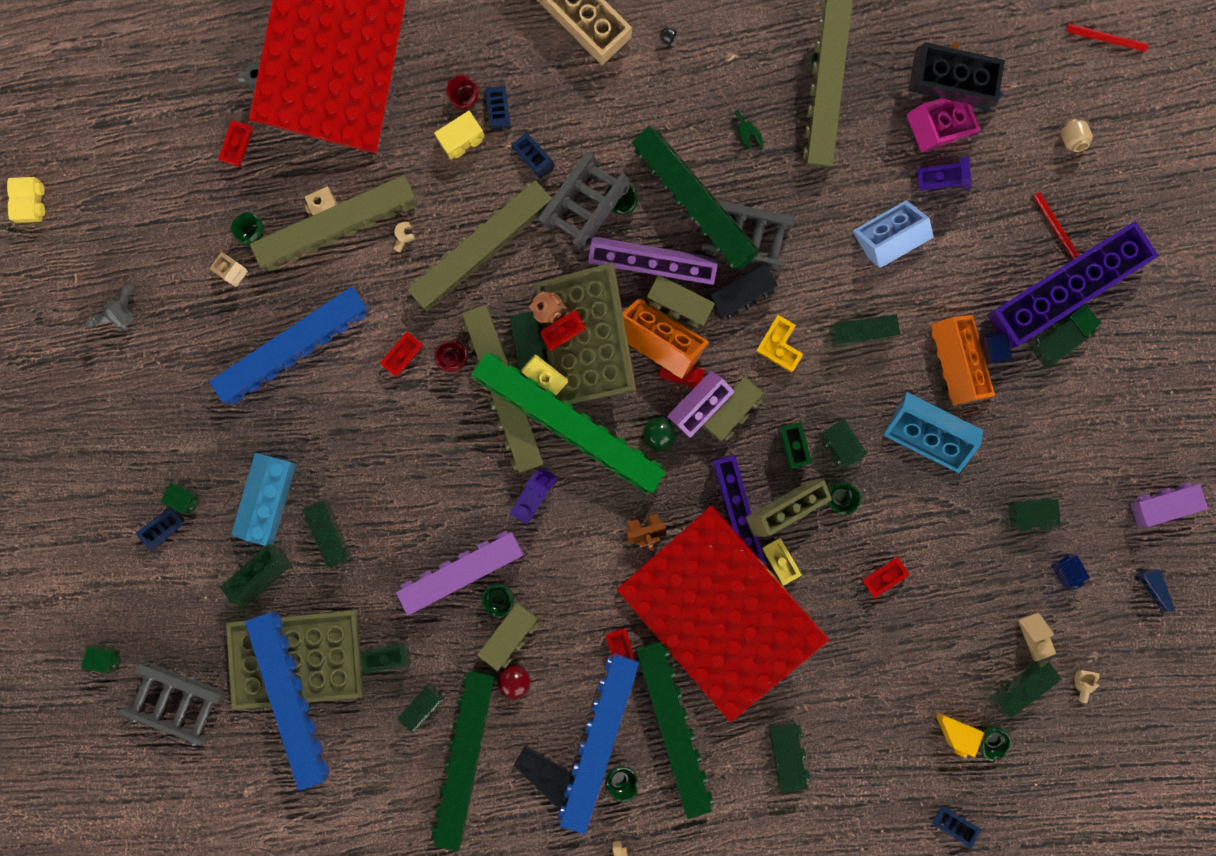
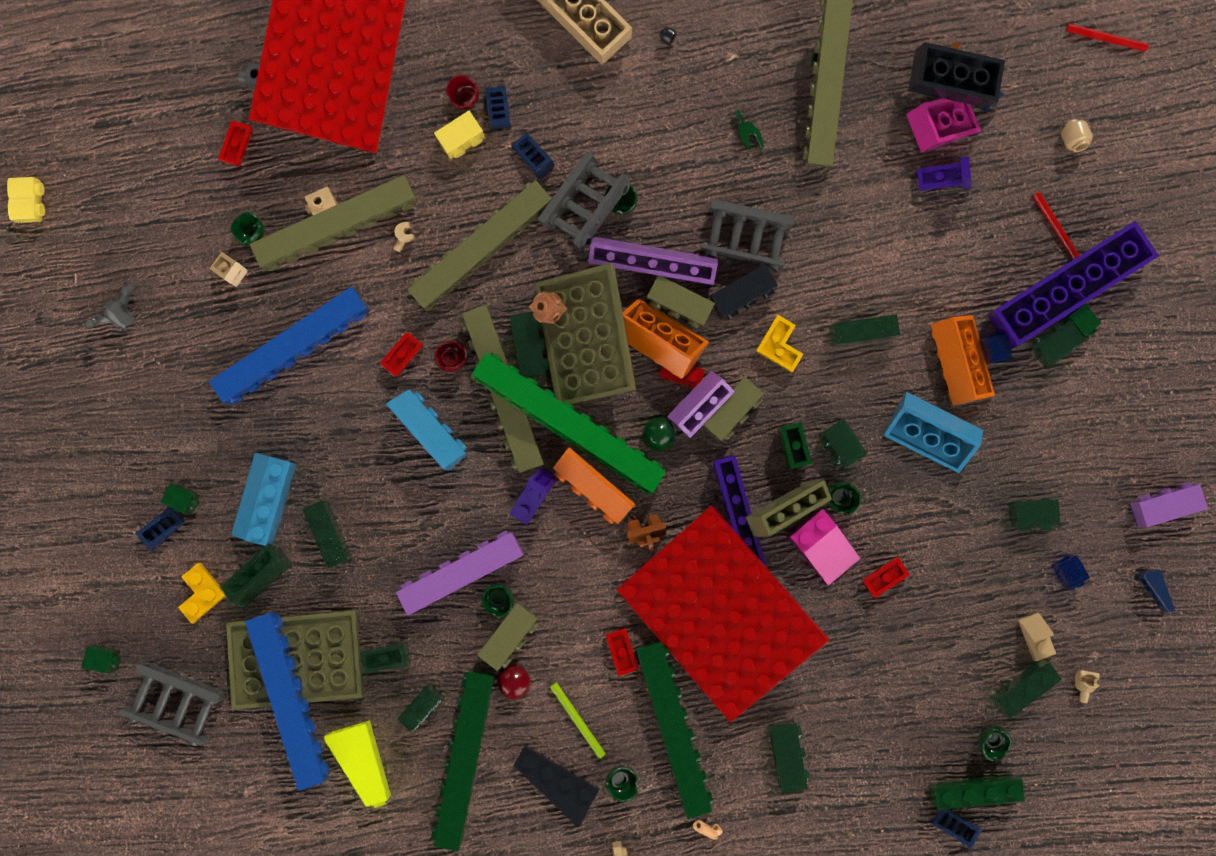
light yellow plate [521,354,568,395] -> none
red plate [540,310,586,351] -> none
blue brick [558,653,639,835] -> none
dark green brick [632,125,761,269] -> none
light yellow plate [761,538,802,586] -> none
light blue slope [853,200,934,268] -> none
yellow slope [936,713,984,758] -> none
none -> yellow plate [178,563,227,624]
none -> neon yellow slope [324,720,391,808]
none -> dark azure slope [386,389,468,471]
none -> lime bar [550,682,606,759]
none -> orange slope [553,448,635,524]
none -> light nougat arm [693,820,723,840]
none -> dark pink slope [786,509,860,586]
none -> dark green brick [928,775,1025,810]

